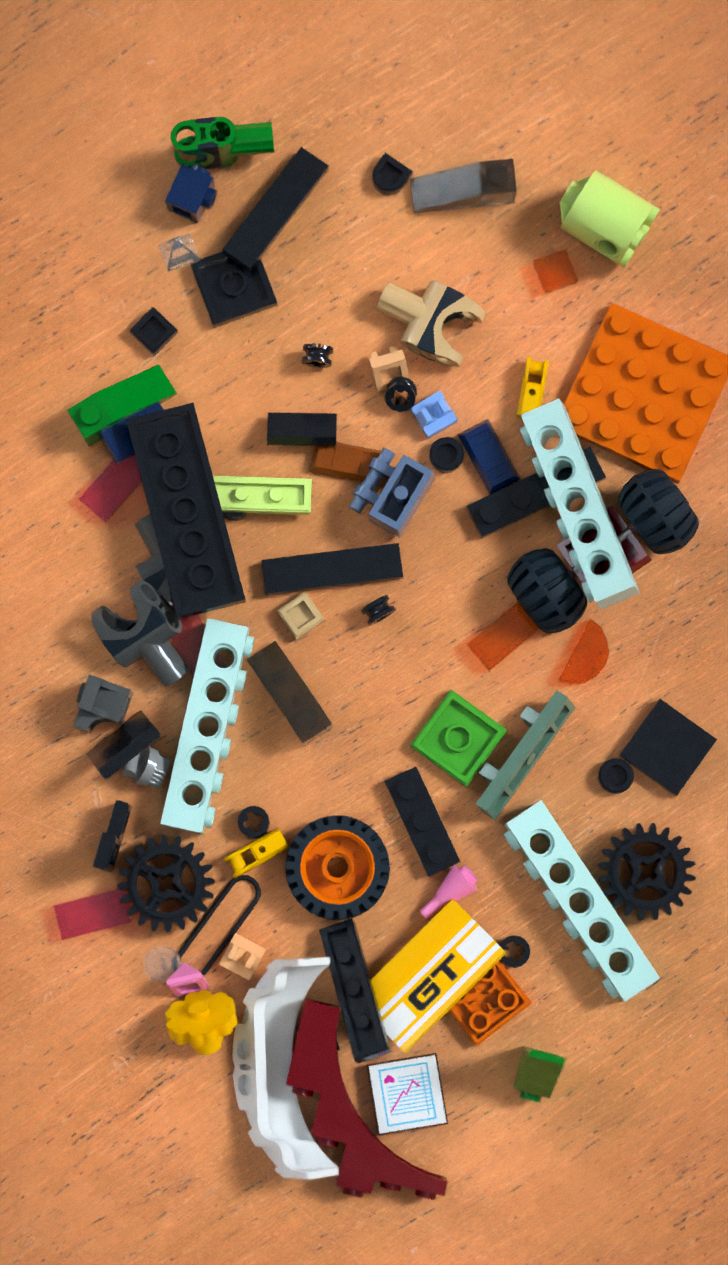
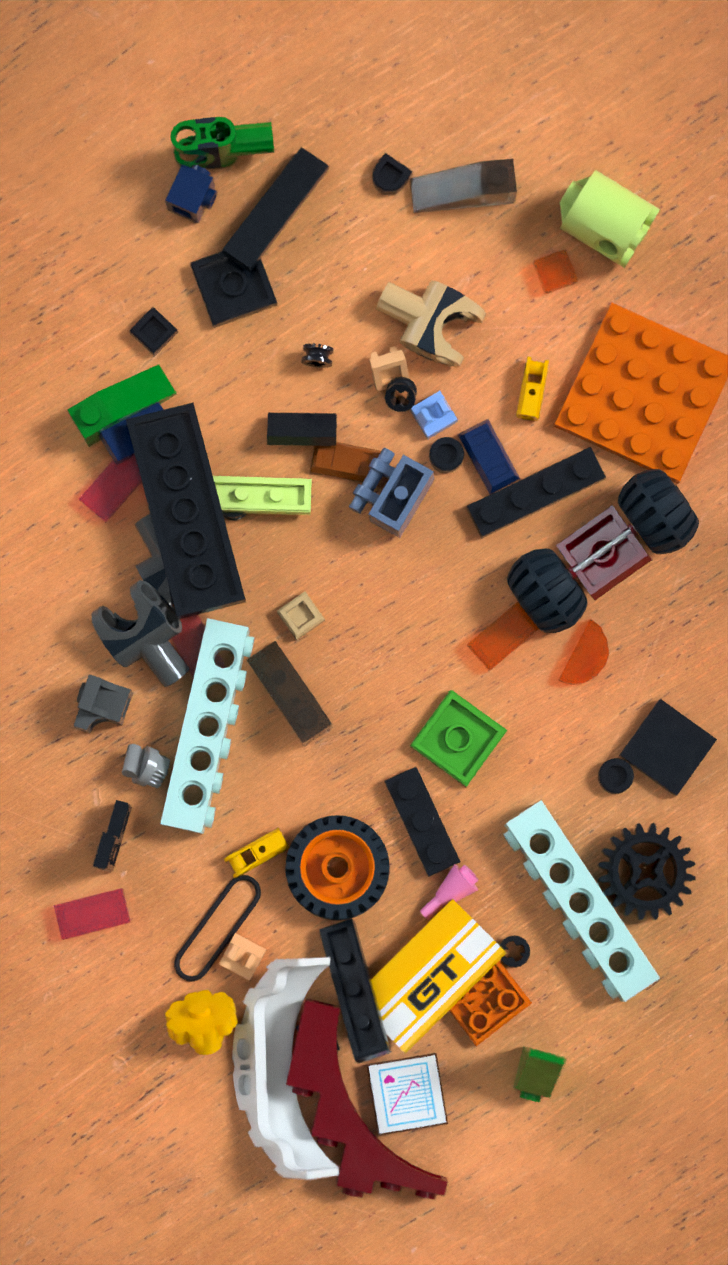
black tile [87,710,160,779] -> none
black gear [117,835,215,934] -> none
clear tile [143,946,181,982] -> none
clear slope [158,234,200,272] -> none
bright pink slope [167,962,209,997] -> none
black bush [238,806,270,838] -> none
black tile [261,543,403,596] -> none
black bush [361,595,396,626] -> none
sand green hinge [476,690,575,820] -> none
light aqua brick [520,398,640,610] -> none

